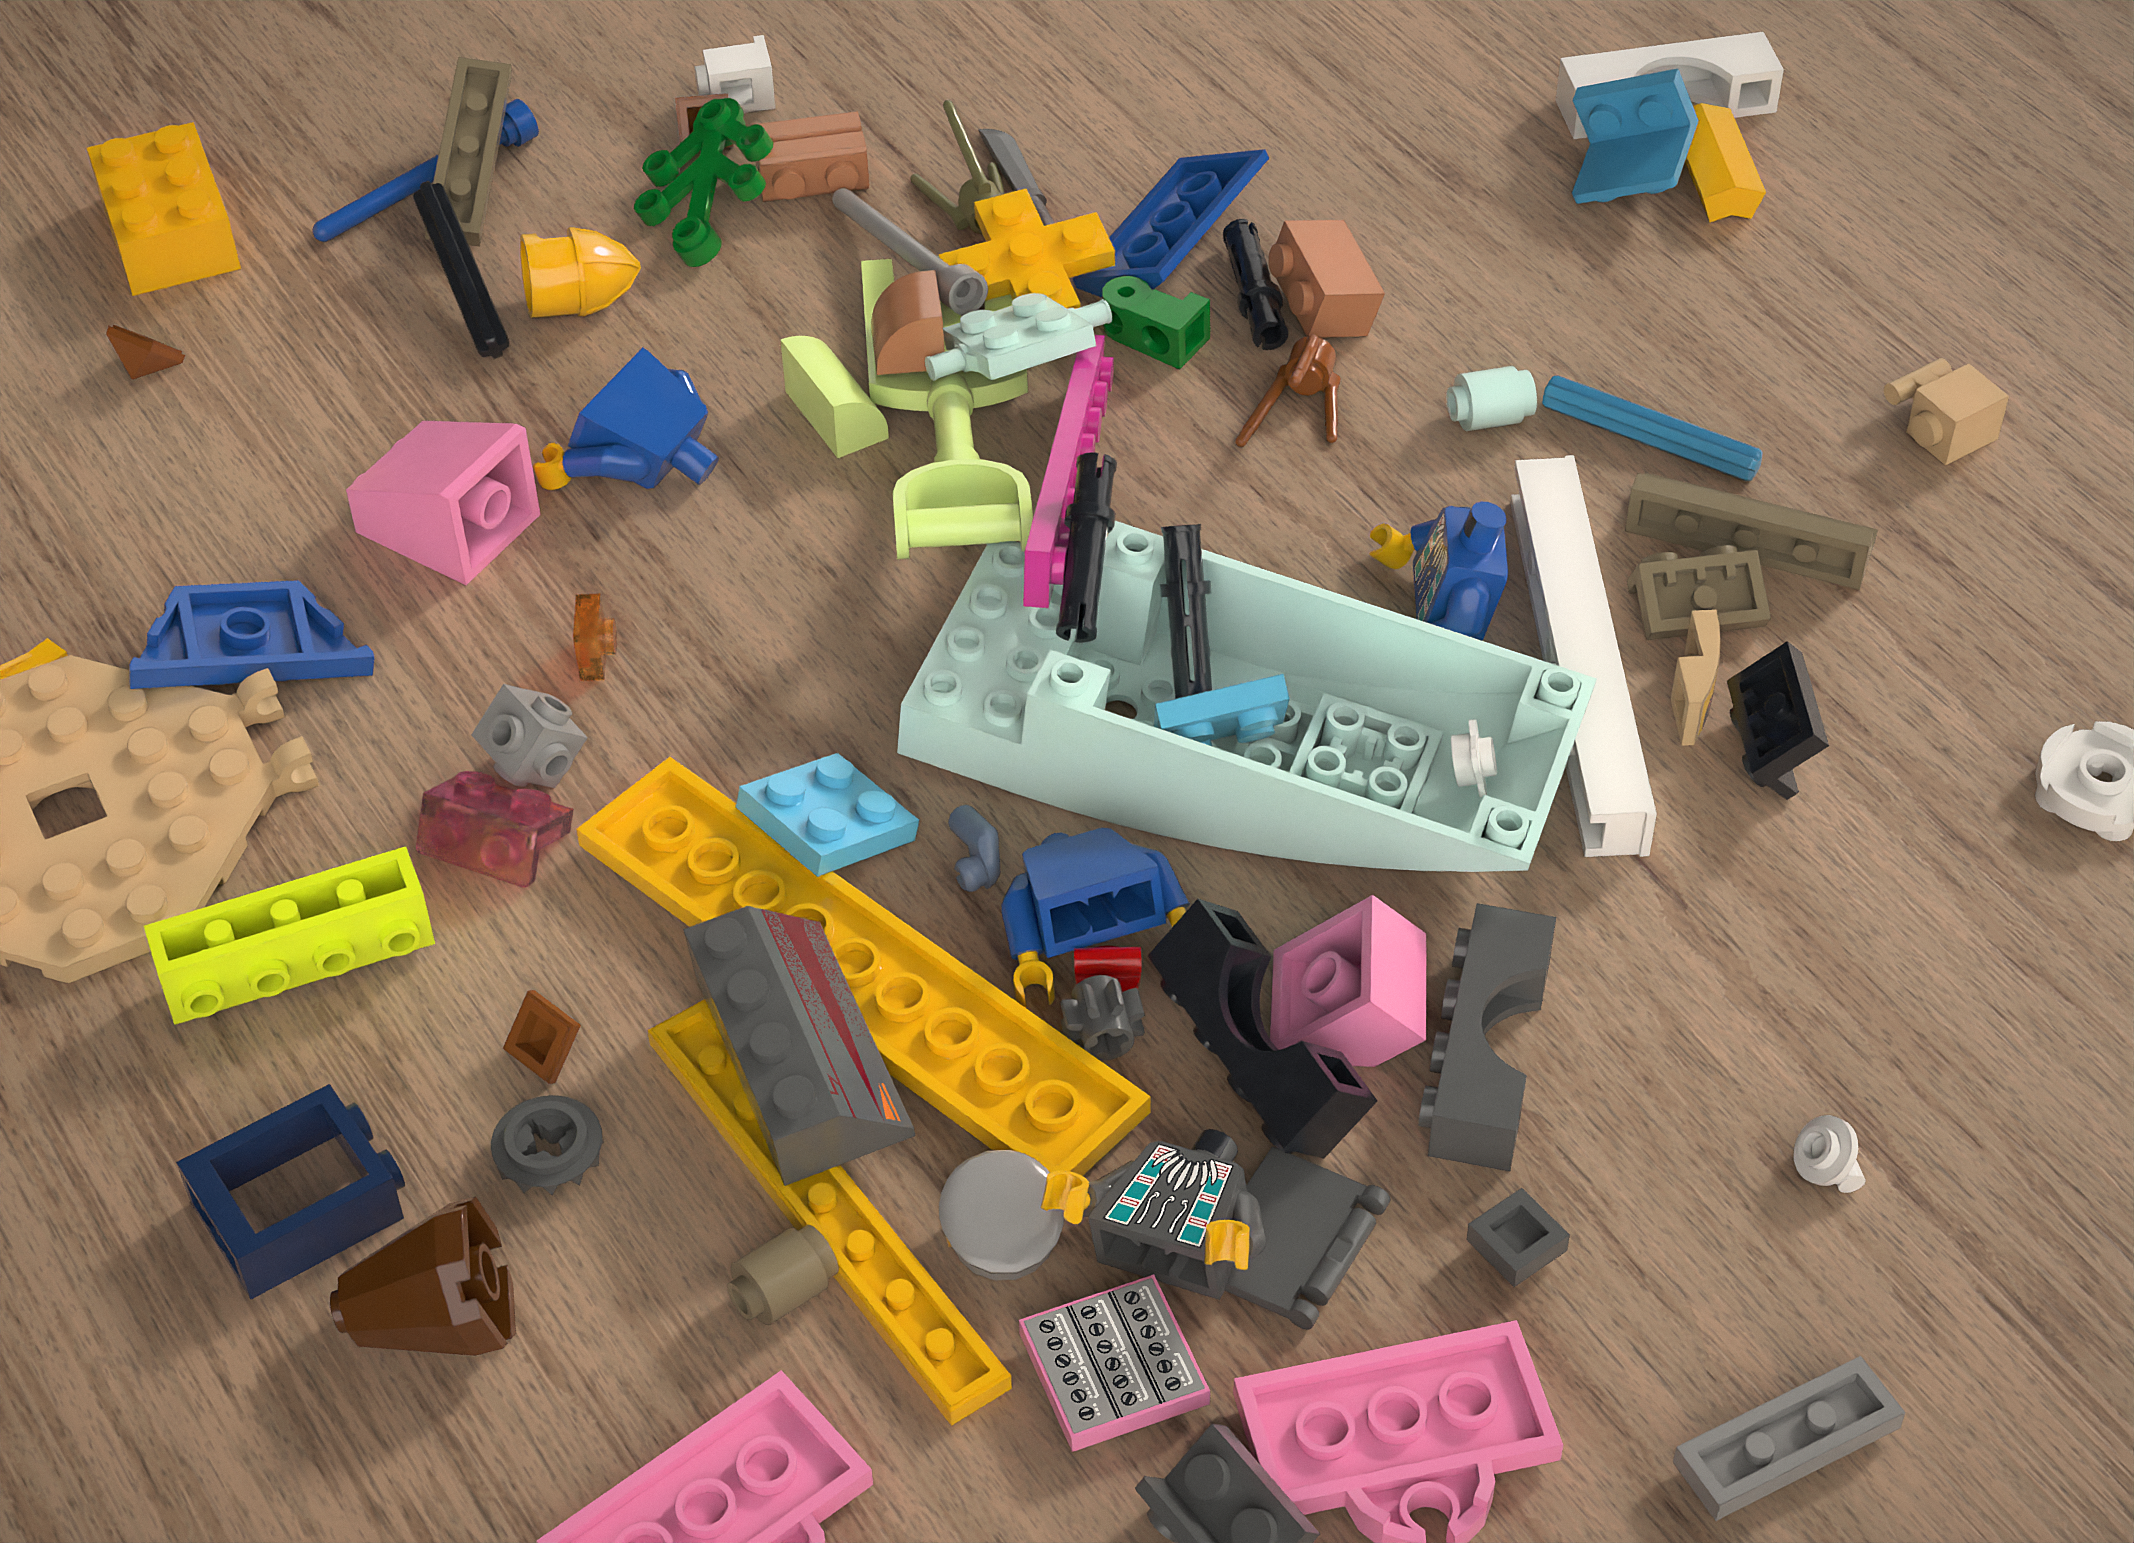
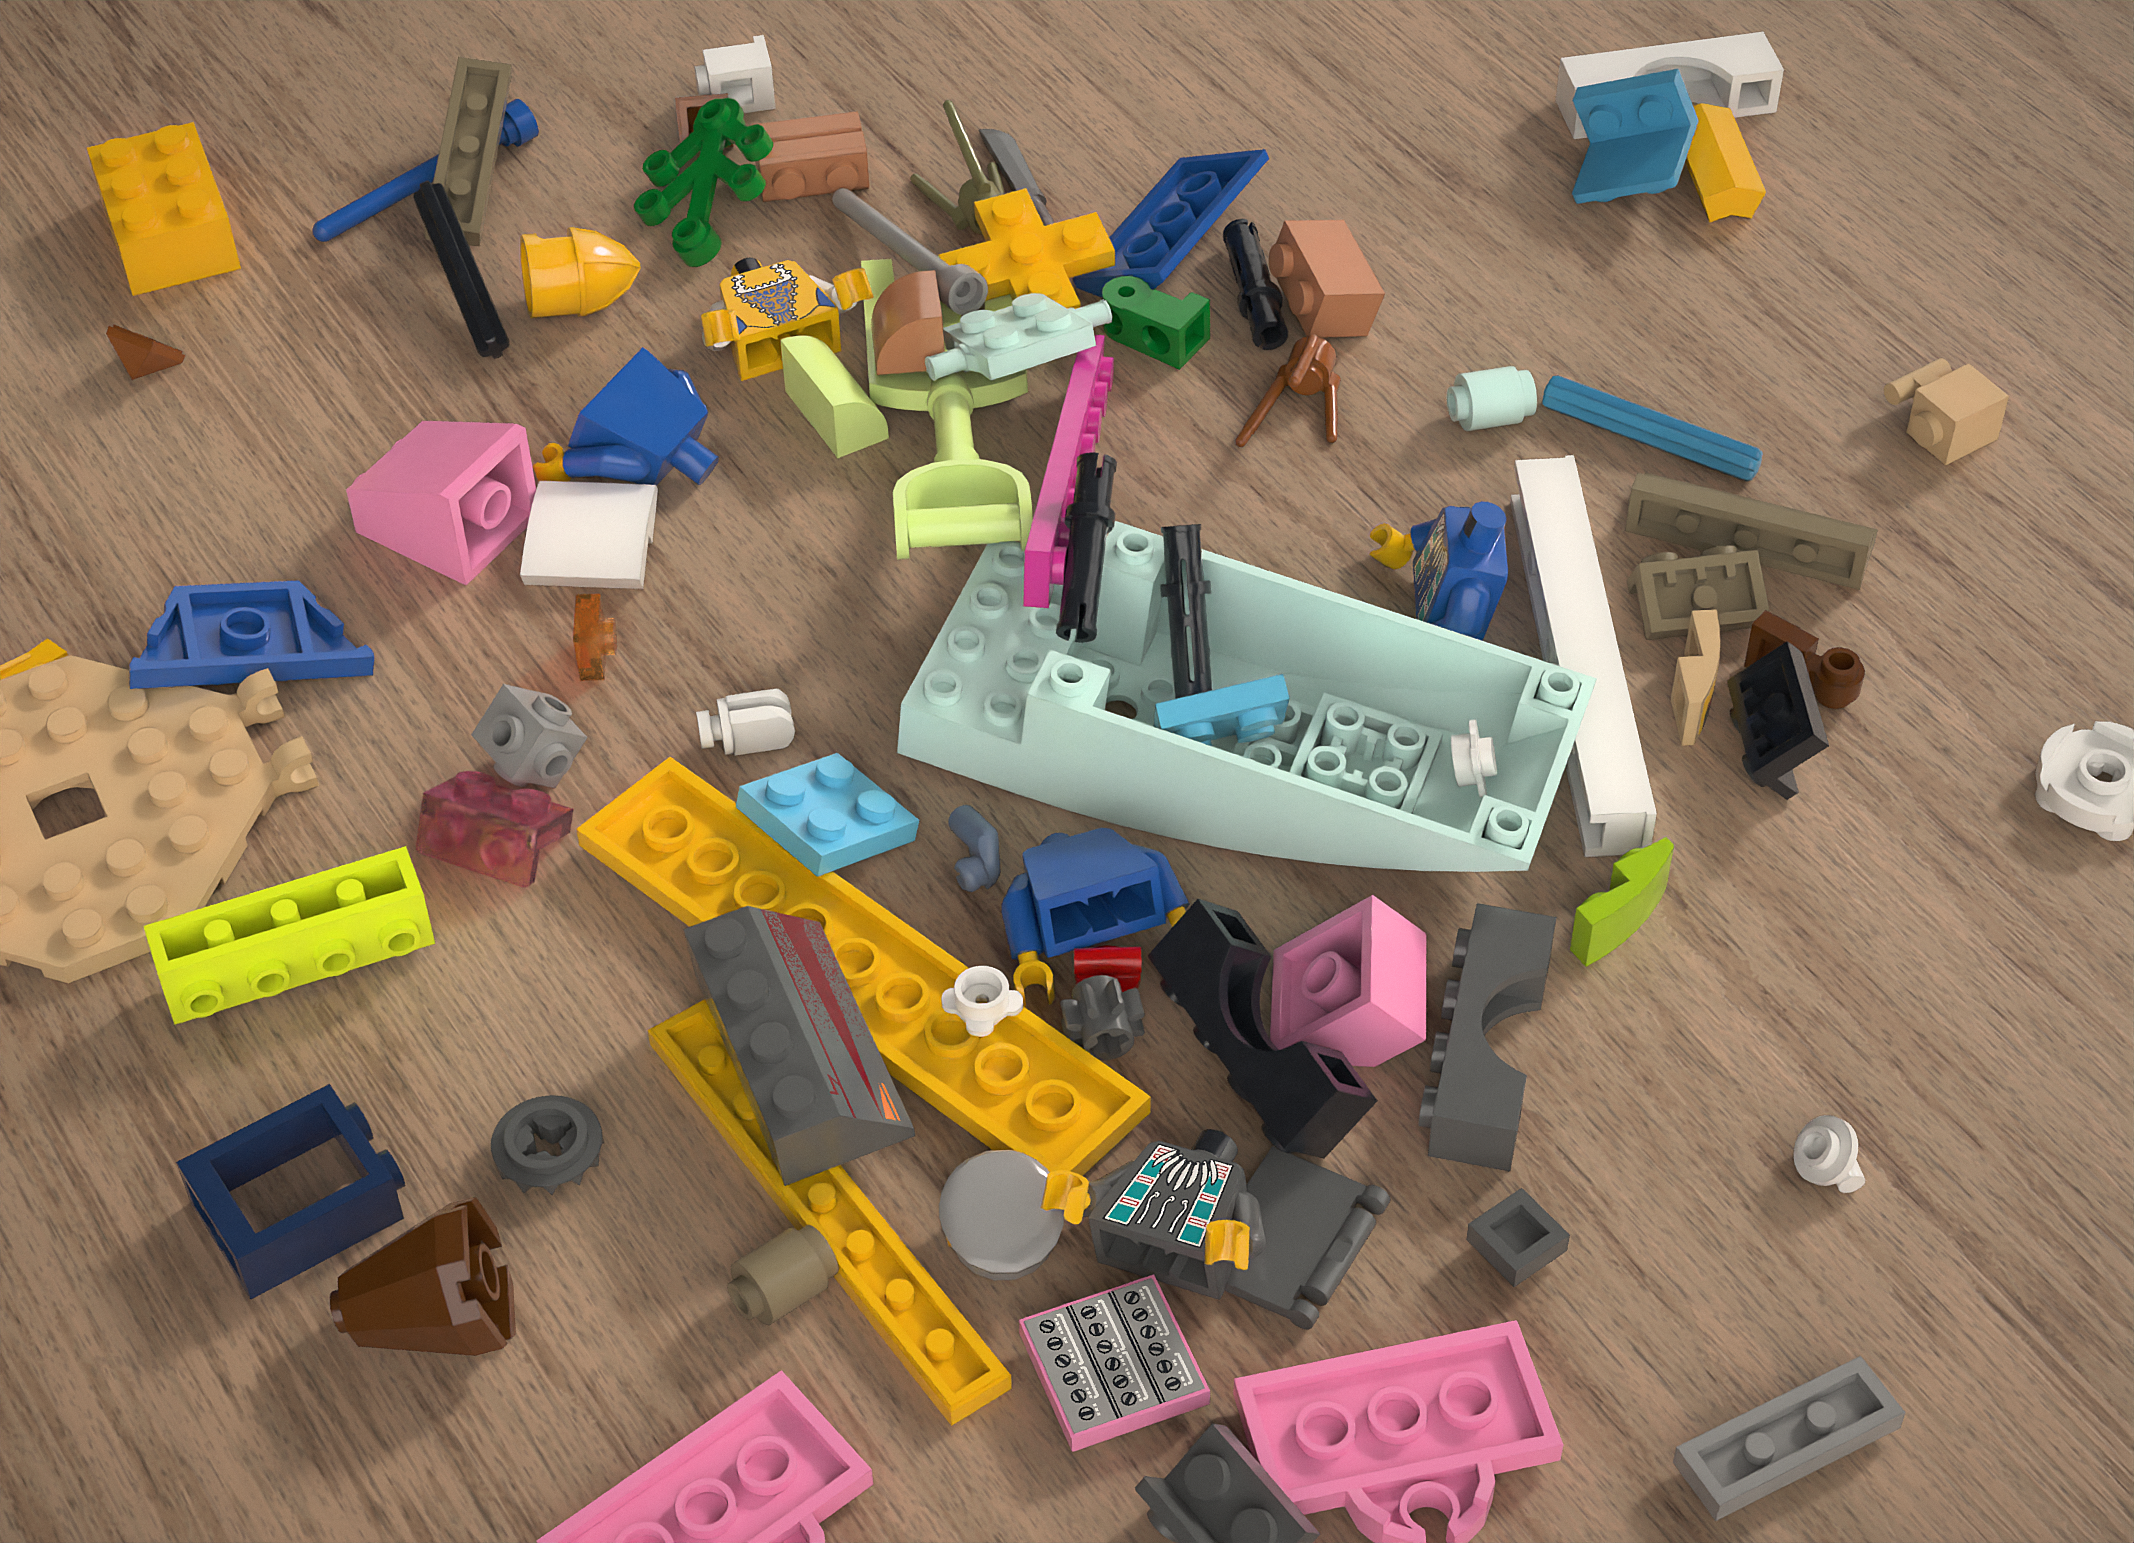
dark orange slope [503,990,581,1084] -> none
none -> white slope [520,481,658,589]
none -> white arm [696,689,795,756]
none -> torso [701,257,874,381]
none -> white plate [941,966,1023,1037]
none -> lime slope [1570,837,1674,967]
none -> reddish brown plate [1744,610,1865,709]

